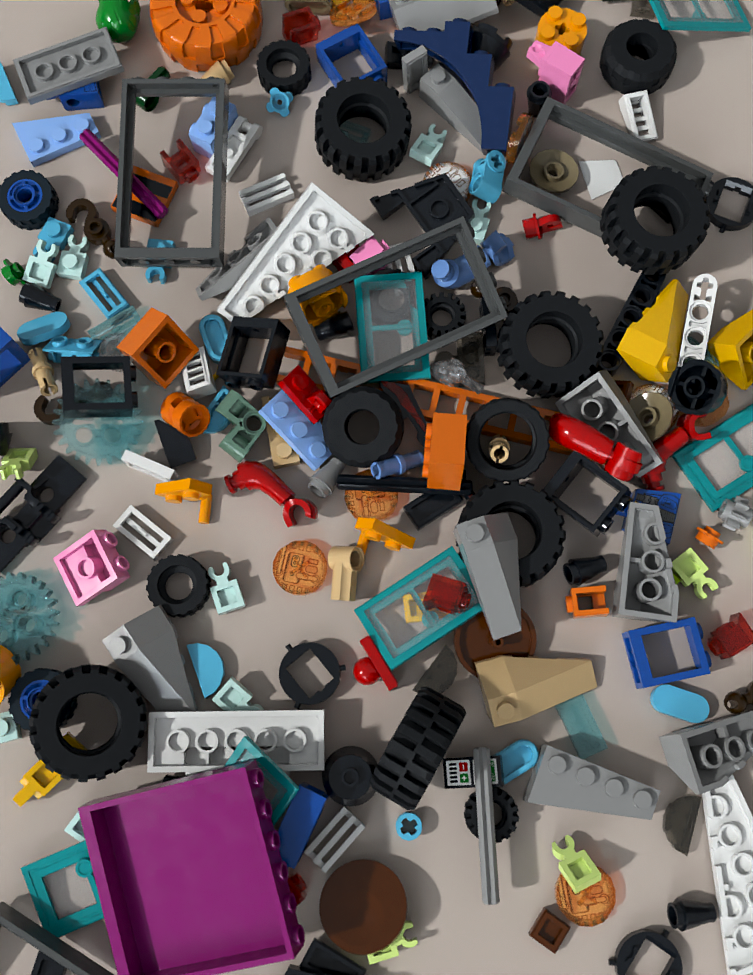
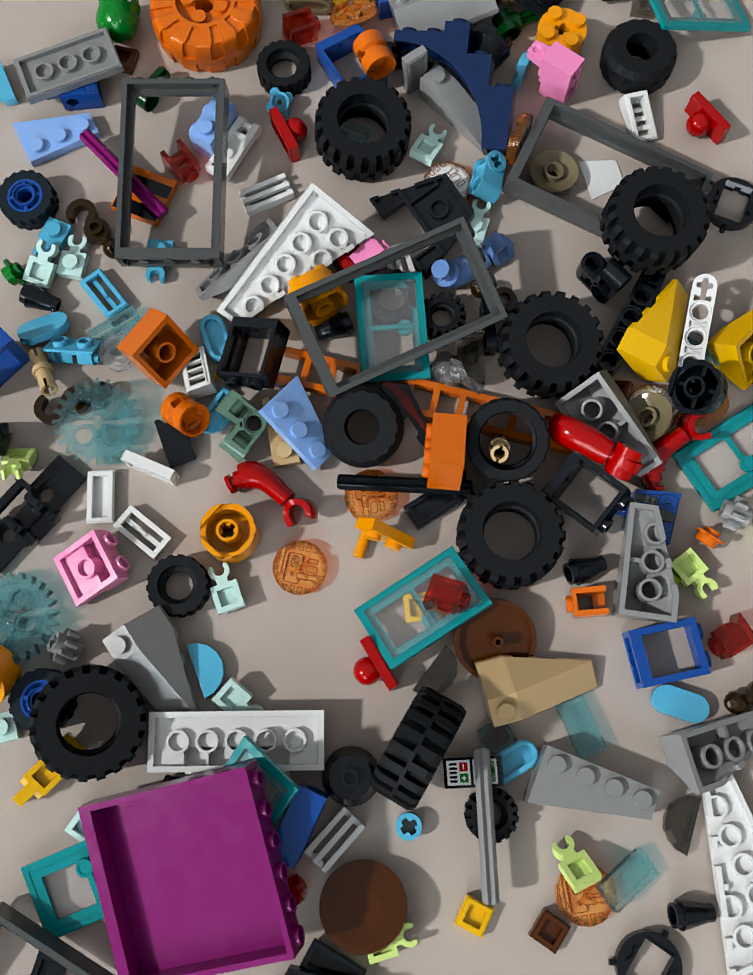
black window [61,356,138,419] -> none
light orange plate [155,478,212,524] -> none
tan cone [200,60,235,84] -> none
red hinge [278,365,332,424] -> none
black piece [279,642,346,709] -> none
light grey cone [308,457,345,498] -> none
tan piece [328,546,365,601] -> none
medium blue pin [371,450,424,479] -> none
light grey wedge [453,513,522,641] -> none
red piece [522,213,563,240] -> none
black cone [527,81,552,118] -> none
none -> light grey gear [47,628,84,666]
none -> white tile [86,470,115,524]
none -> reddish brown tile [114,45,140,75]
none -> light orange brick [200,503,260,564]
none -> red tile [269,106,308,163]
none -> orange wheel [353,29,396,81]
none -> yellow tile [454,893,495,938]
none -> clear smoke tile [477,722,517,756]
none -> dark green axle [492,8,541,41]
none -> medium azure tile [509,51,533,95]
none -> black piece [576,252,633,304]
none -> clear light blue tile [595,848,660,913]
none -> red tile [684,91,731,145]

